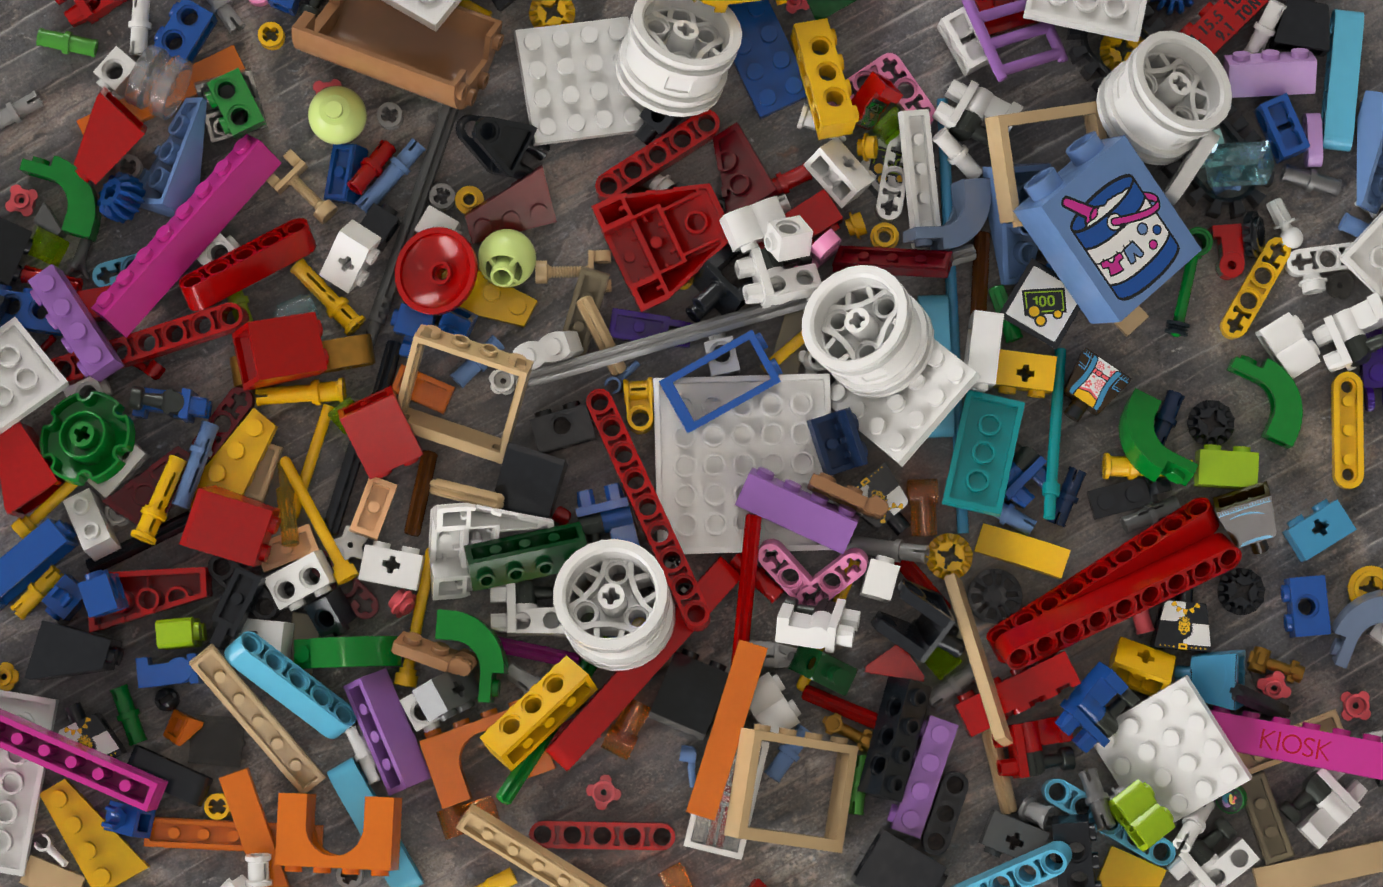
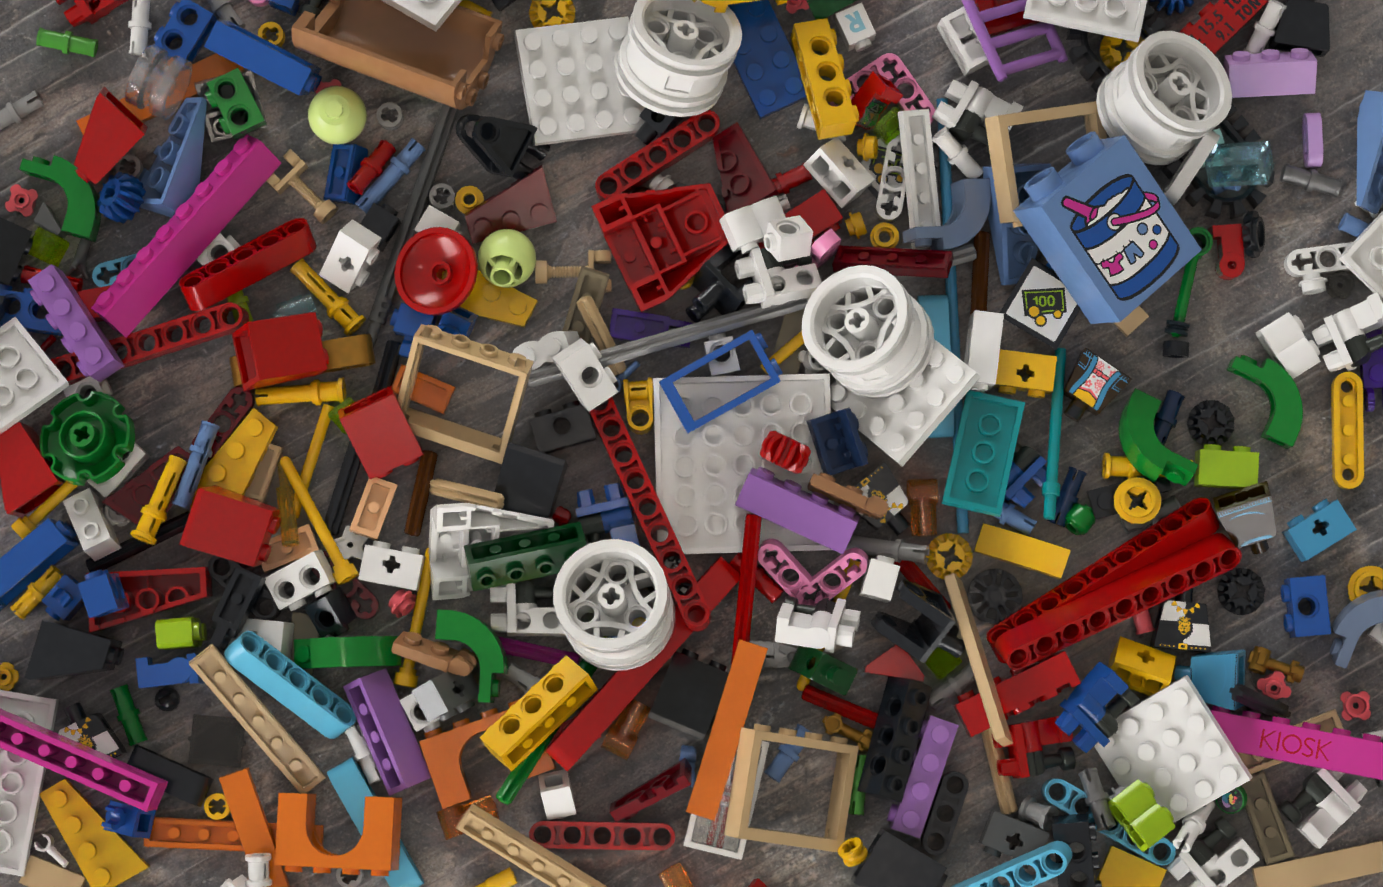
white brick [93,46,143,97] -> none
red hand [125,356,166,380] -> none
hips [129,386,213,424] -> none
orange slope [163,709,204,746] -> none
medium blue pin [450,335,505,388] -> none
white plate [489,370,518,395] -> none
coral plate [586,775,621,810] -> none
white brick [749,672,801,733] -> none
green axle [988,285,1023,344] -> none
yellow beam [1220,237,1291,340] -> none
blue brick [1253,93,1310,164] -> none
white axle [1266,198,1303,250] -> none
medium azure beam [1321,9,1364,152] -> none
none -> blue window [204,20,322,96]
none -> white brick [538,769,576,821]
none -> white brick [552,338,618,412]
none -> dark red wing [609,758,692,822]
none -> red gear [760,431,811,474]
none -> white brick [834,2,876,52]
none -> yellow bush [838,837,868,867]
none -> green piece [1065,503,1096,535]
none -> yellow gear [1114,477,1161,524]
none -> black axle [1163,340,1189,358]

